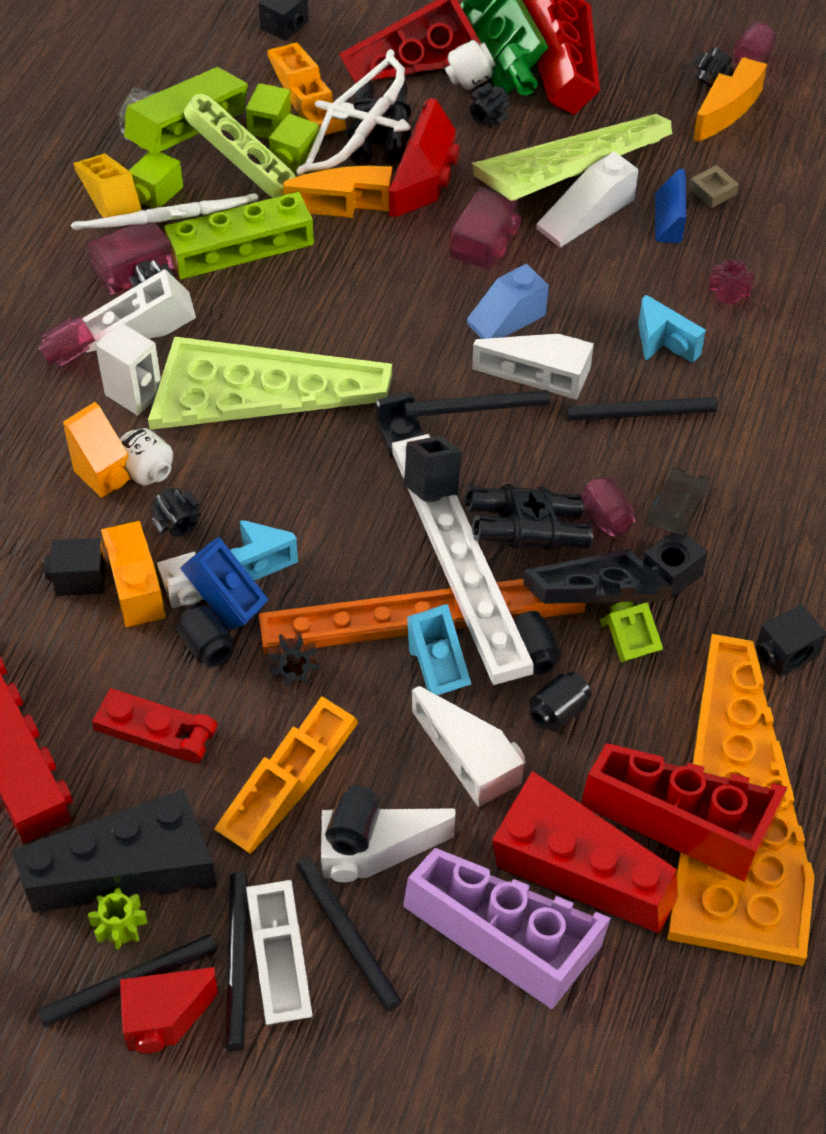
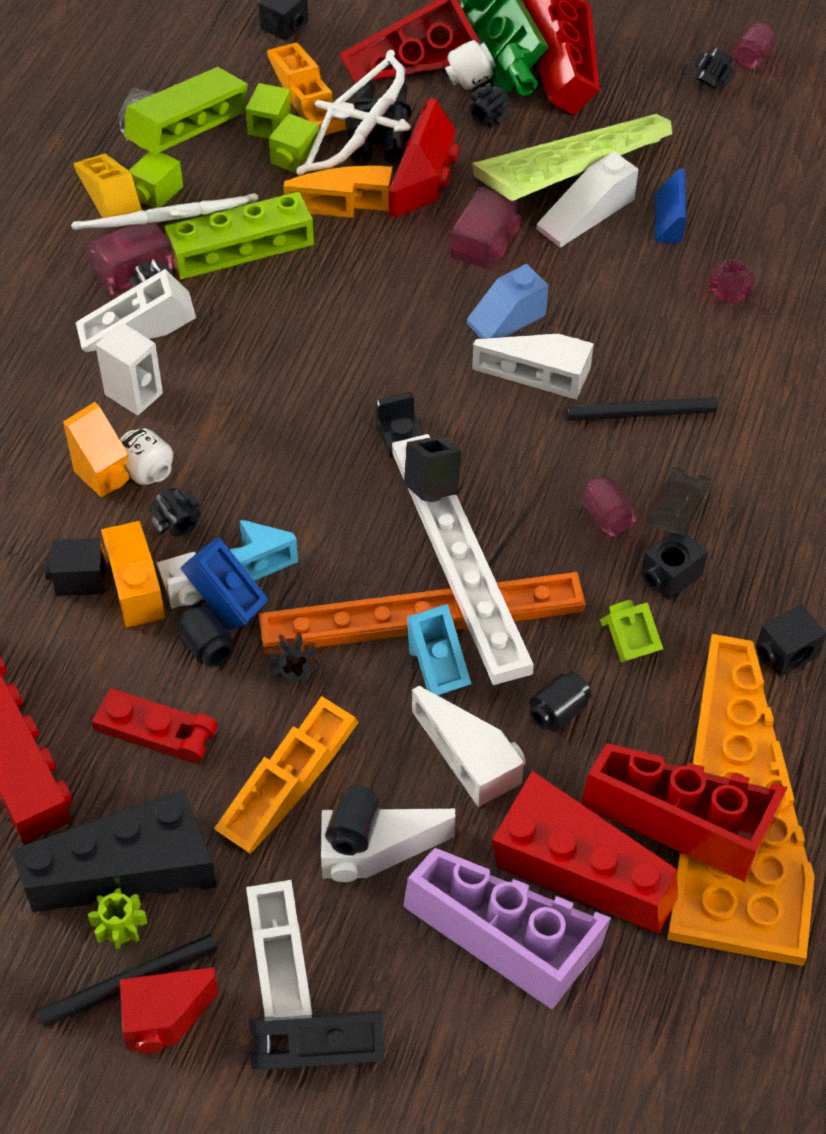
clear pink brick [38,316,96,367] -> none
yellowish green wing [148,337,392,430] -> none
yellowish green beam [184,94,296,198] -> none
black bar [225,872,248,1051] -> none
black bar [296,856,402,1012] -> none
black bar [402,390,550,418] -> none
black pin [465,484,593,551] -> none
black brick [513,611,561,675] -> none
black wing [523,549,672,604] -> none
medium azure slope [638,295,706,363] -> none
dark tan plate [689,165,739,208] -> none
light orange slope [693,57,767,142] -> none
none -> black plate [249,1010,385,1070]

